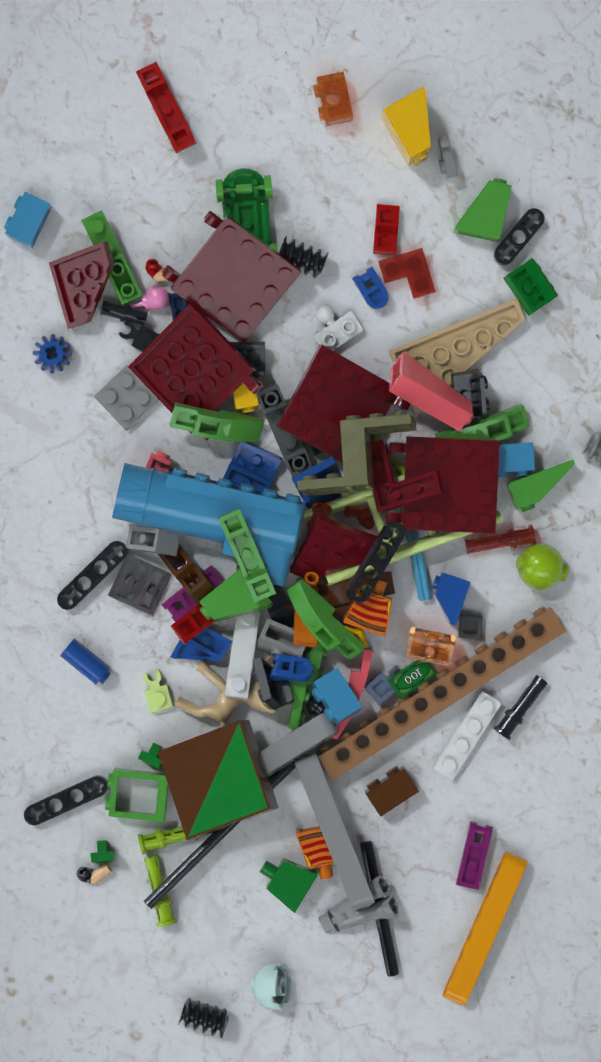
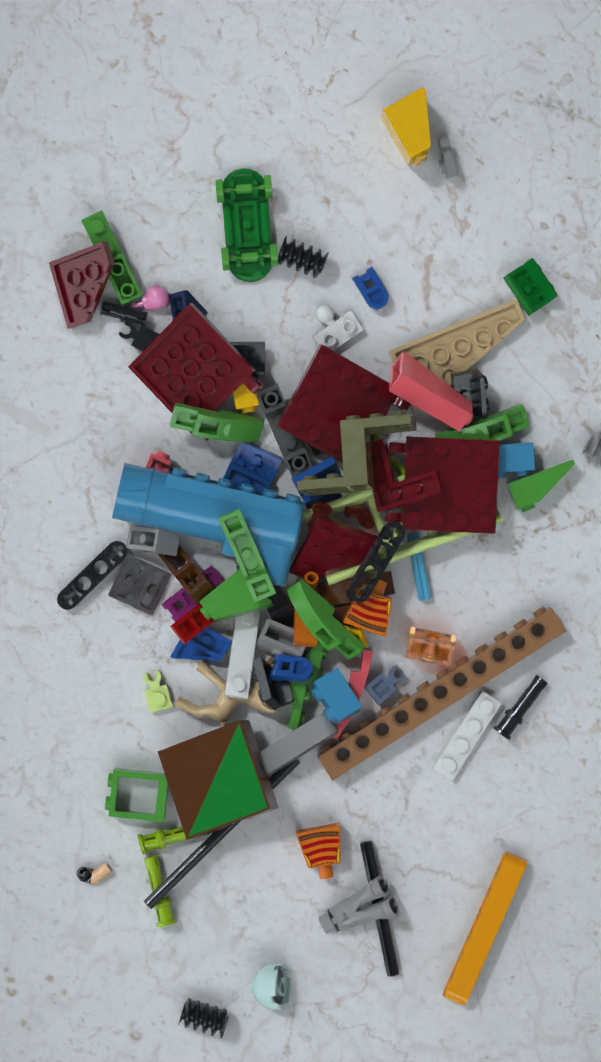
dark azure brick [4,192,52,248] -> none
black beam [24,775,108,826] -> none
blue gear [33,334,73,374] -> none
blue brick [60,638,111,685] -> none
green tile [90,840,116,864] -> none
light grey plate [94,365,158,430] -> none
red slope [136,62,197,154] -> none
green tile [138,742,162,769] -> none
red arm [145,259,176,282] -> none
plate [162,211,301,342] -> none
green torso [259,858,318,913] -> none
light grey beam [294,753,375,911] -> none
black plate [307,697,326,718] -> none
clear orange brick [313,71,353,126] -> none
reddish brown brick [365,766,419,817] -> none
red slope [373,204,400,256] -> none
clear red plate [378,248,436,299] -> none
green tile [387,655,437,699] -> none
blue slope [432,572,471,626] -> none
bright green slope [453,178,512,242] -> none
magenta plate [455,821,493,890] -> none
dark grey tile [458,615,483,639] -> none
clear red pin [465,525,536,554] -> none
black beam [493,208,544,266] -> none
lime brick [516,544,569,590] -> none

